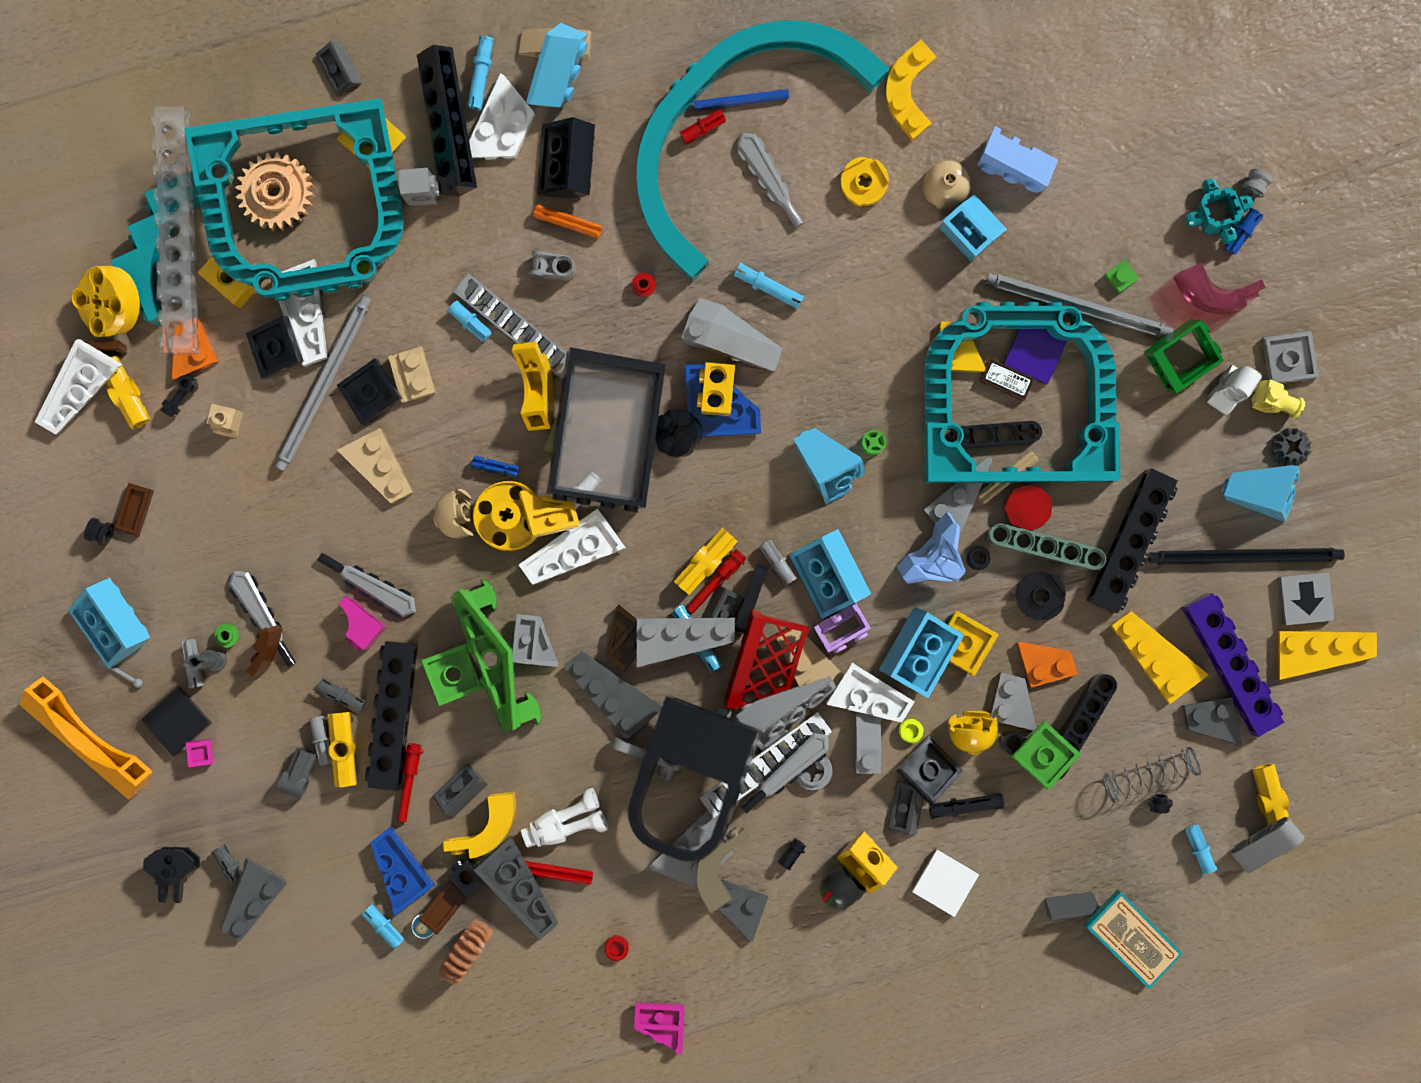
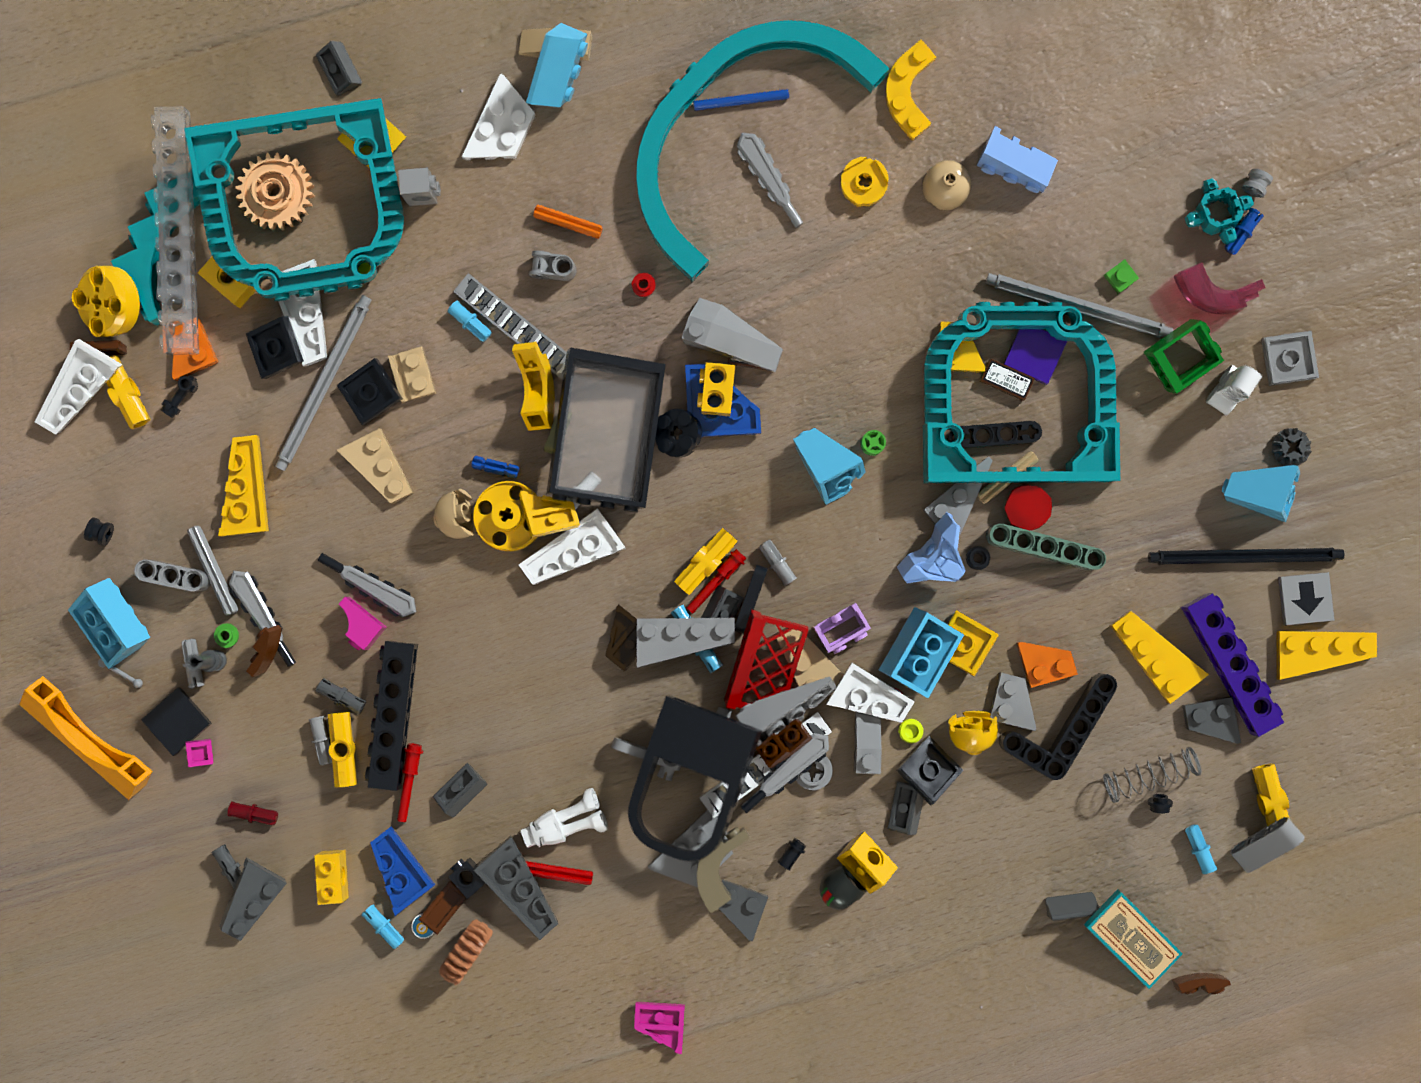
reddish brown tile [114,483,154,536] -> none
black hinge [143,846,200,903] -> none
tan window [207,404,243,439] -> none
dark grey piece [277,747,317,800] -> none
black brick [417,45,477,196] -> none
bright green piece [421,579,541,733] -> none
yellow arch [443,792,516,859] -> none
medium azure pin [466,35,494,111] -> none
light grey wing [512,614,558,667] -> none
black slope [537,117,595,198] -> none
dark grey wing [564,651,662,740] -> none
red tile [604,935,629,961] -> none
red axle [679,110,726,145] -> none
medium azure pin [734,263,804,310] -> none
medium azure slope [789,529,871,619] -> none
white tile [912,849,979,917] -> none
black pin [929,793,1004,819] -> none
medium azure slope [939,195,1007,262] -> none
bright green tile [1010,720,1081,791] -> none
black plate [1016,572,1066,620] -> none
black brick [1086,468,1178,613] -> none
light yellow connector [1251,379,1305,419] -> none
none -> light grey beam [134,560,211,592]
none -> light grey axle [187,526,238,616]
none -> yellow wing [218,435,269,537]
none -> dark red axle [227,801,278,826]
none -> yellow brick [314,849,349,905]
none -> reddish brown slope [756,719,812,768]
none -> reddish brown slope [1171,973,1231,995]

